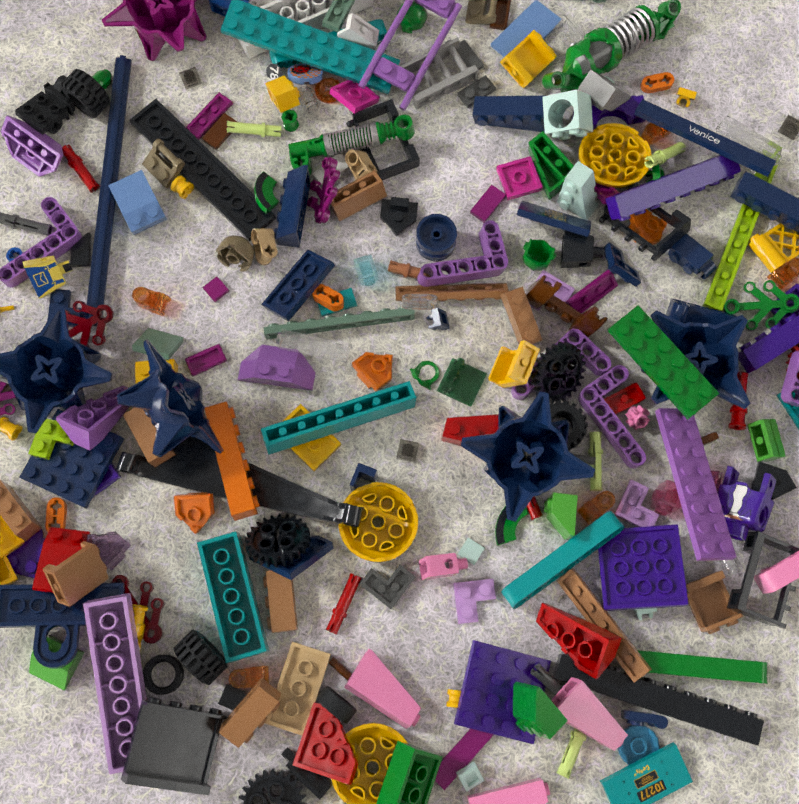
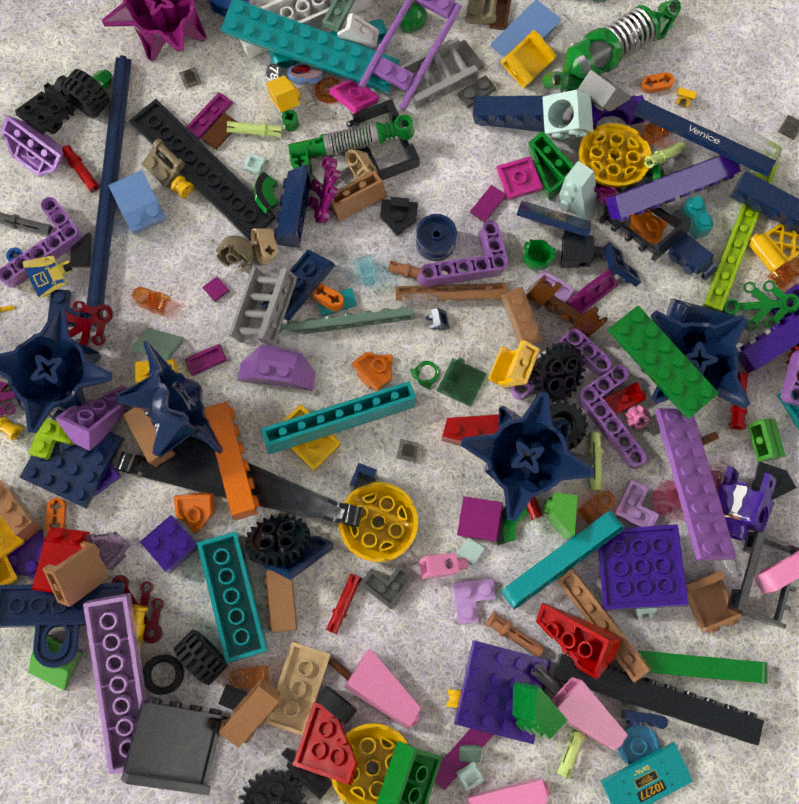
none -> dark purple brick [140,515,198,573]
none -> light grey fence [229,267,298,346]
none -> light aqua tile [242,153,266,176]
none -> magenta tile [457,496,503,542]
none -> sand green slope [459,744,482,762]
none -> nougat pin [485,610,544,657]
none -> teal brick [681,195,714,240]

